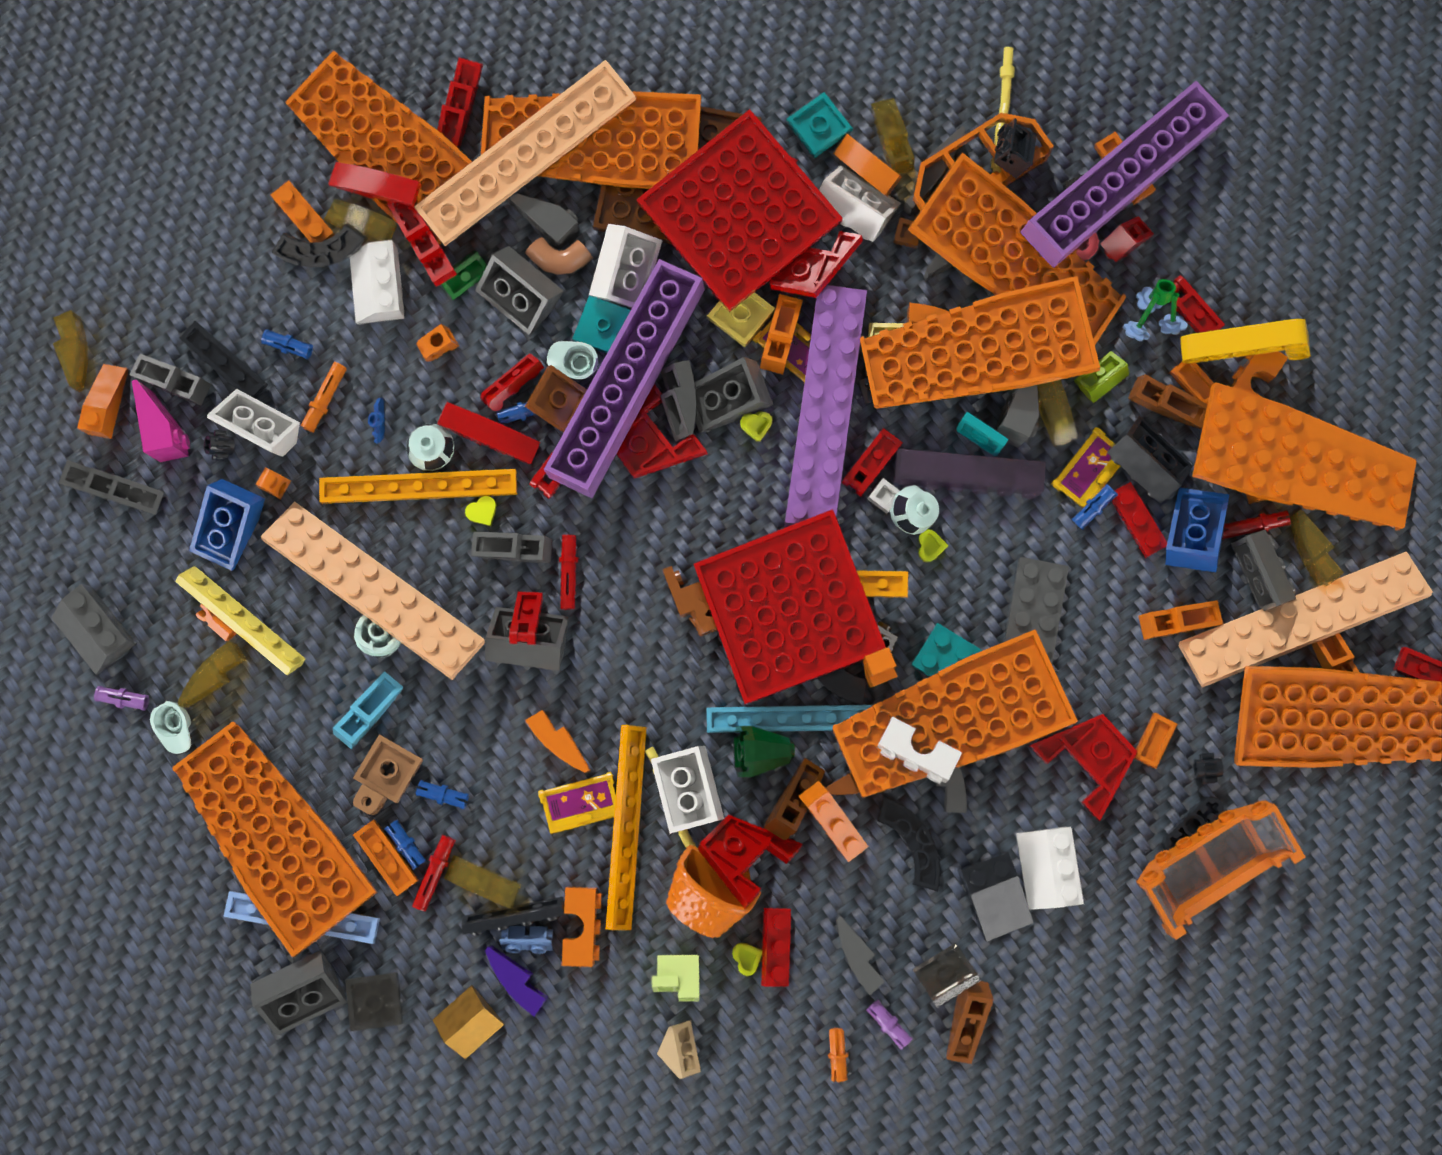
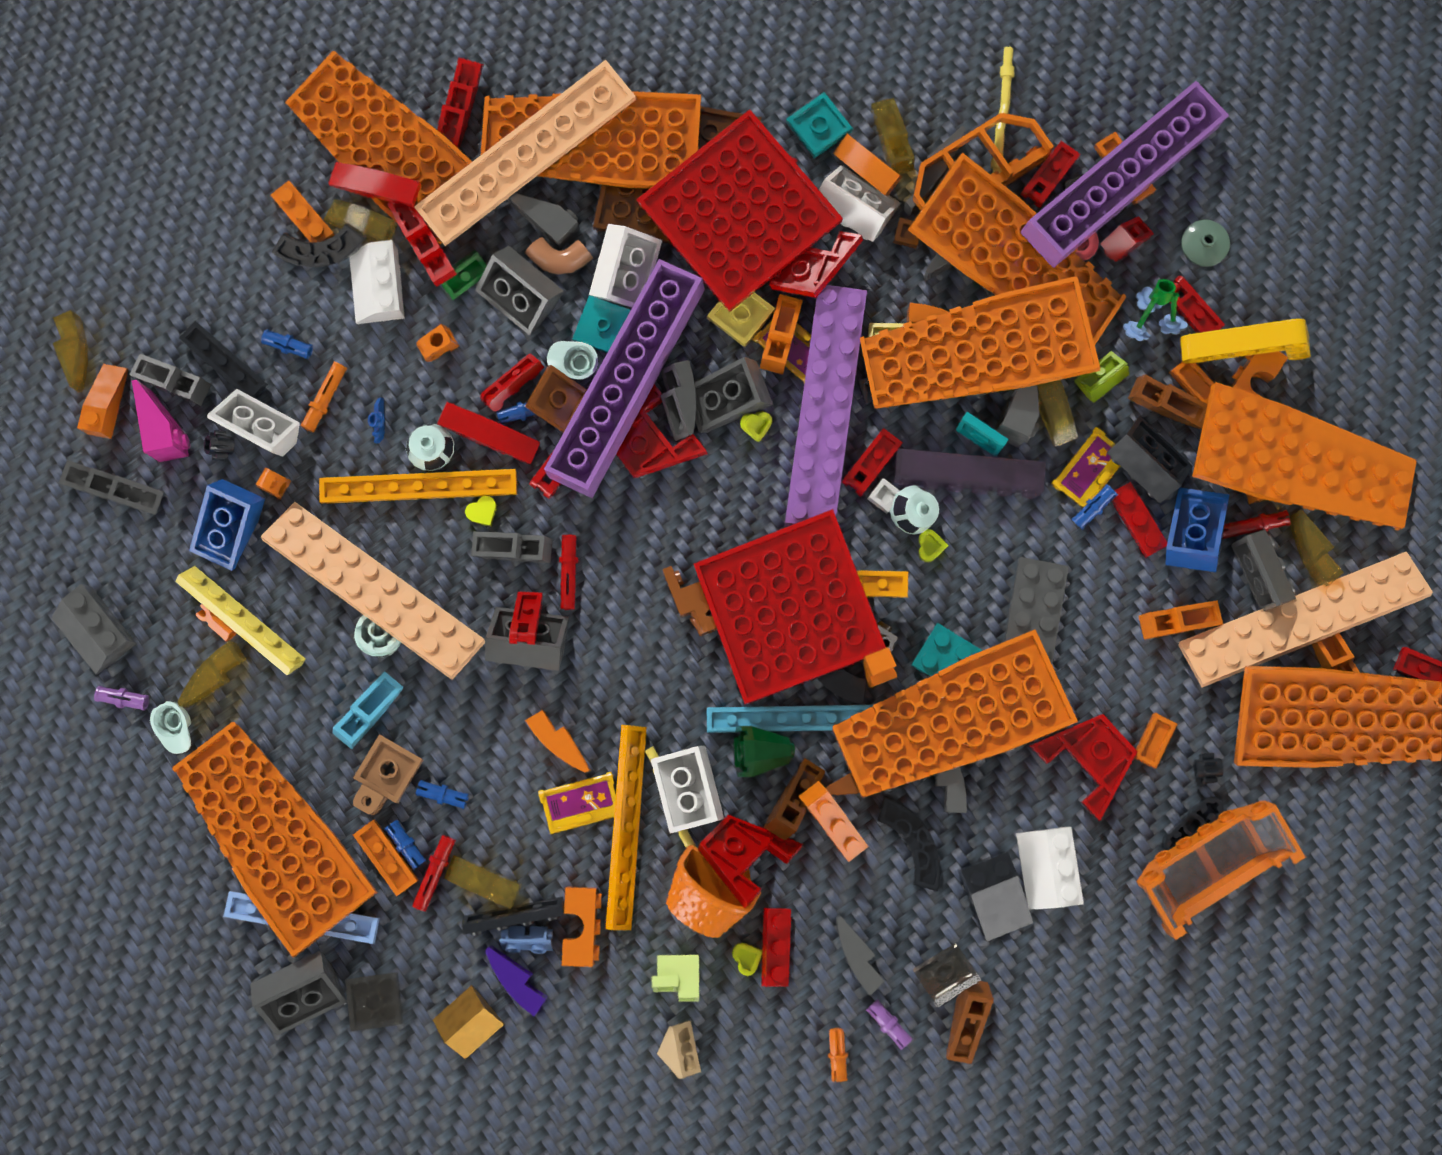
white arch [877,717,962,784] -> none
black hinge [994,118,1037,179] -> none
none -> red plate [1020,141,1080,209]
none -> sand green dish [1181,220,1230,267]

